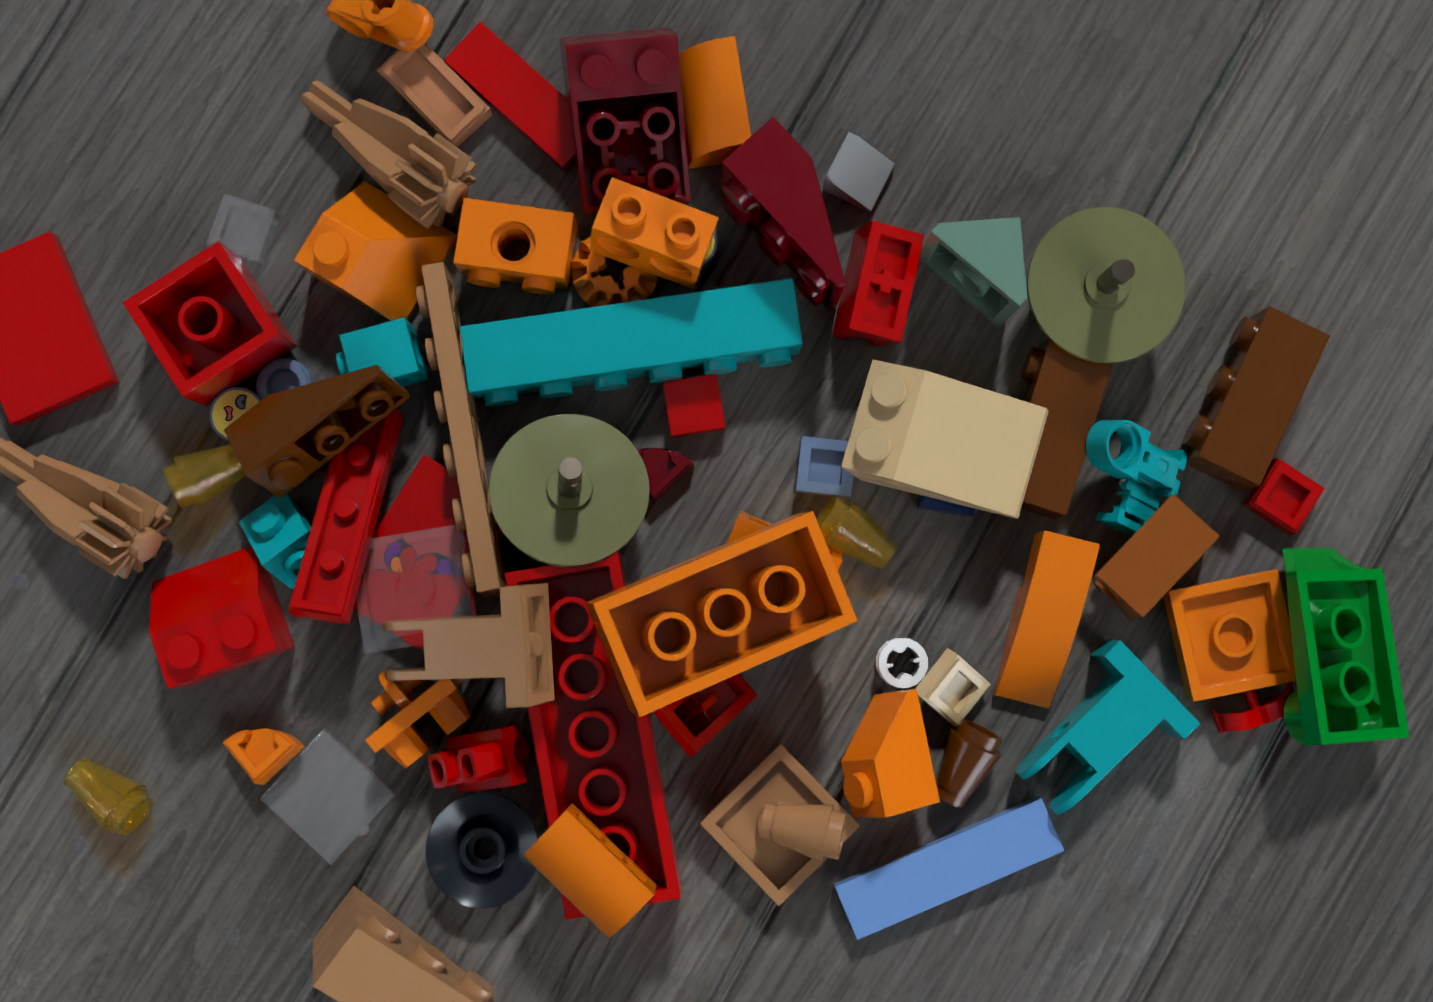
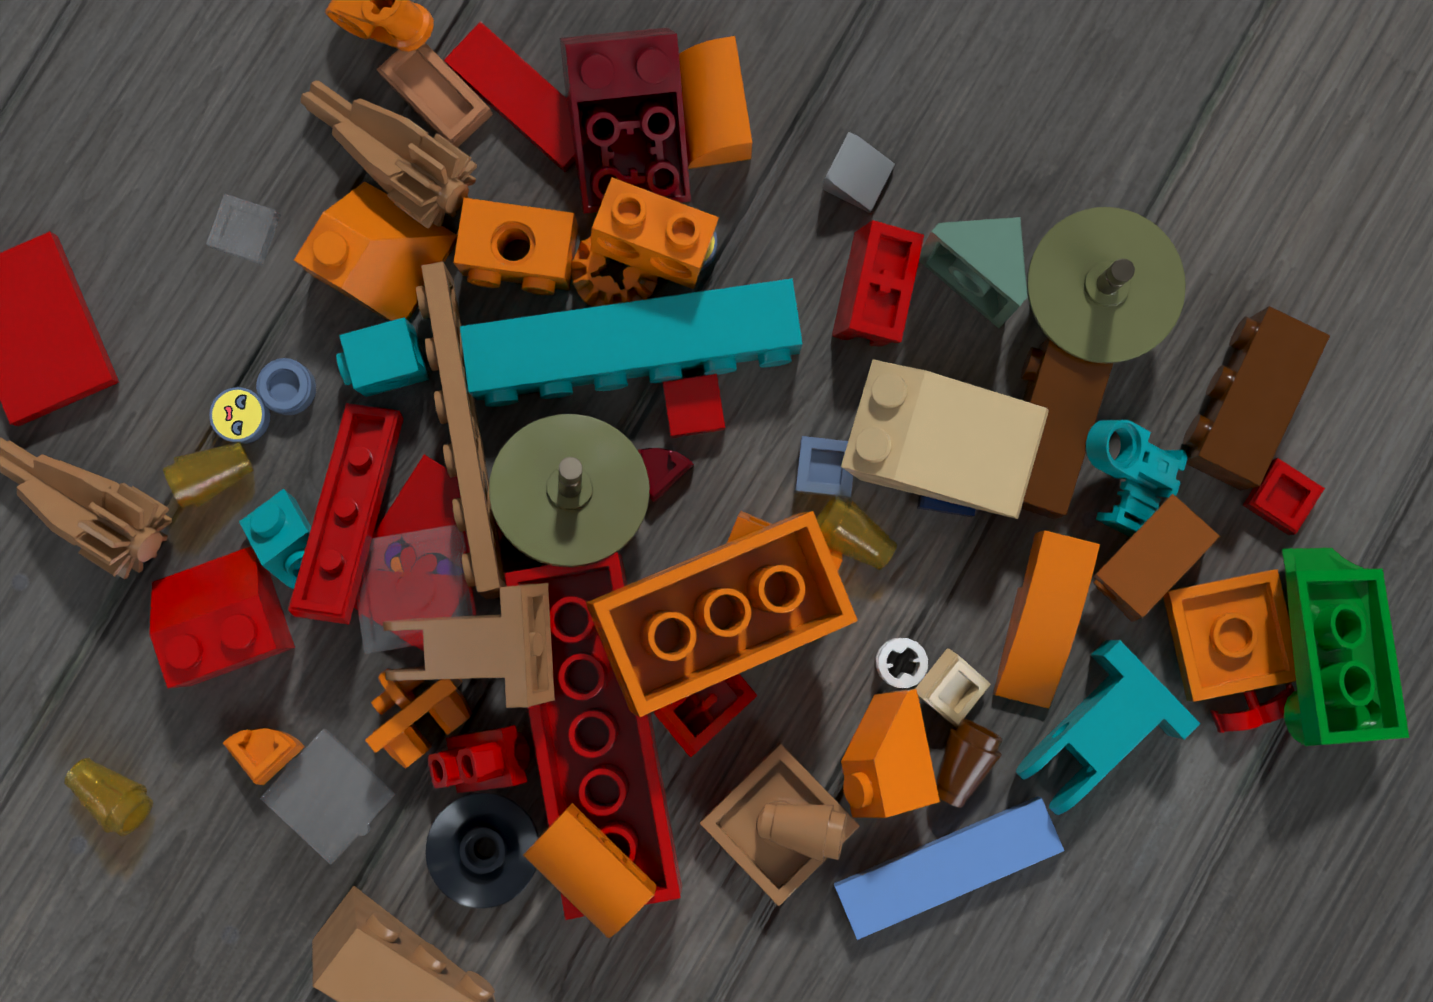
red brick [122,241,298,406] -> none
reddish brown slope [224,365,411,498] -> none
dark red slope [721,117,846,312] -> none

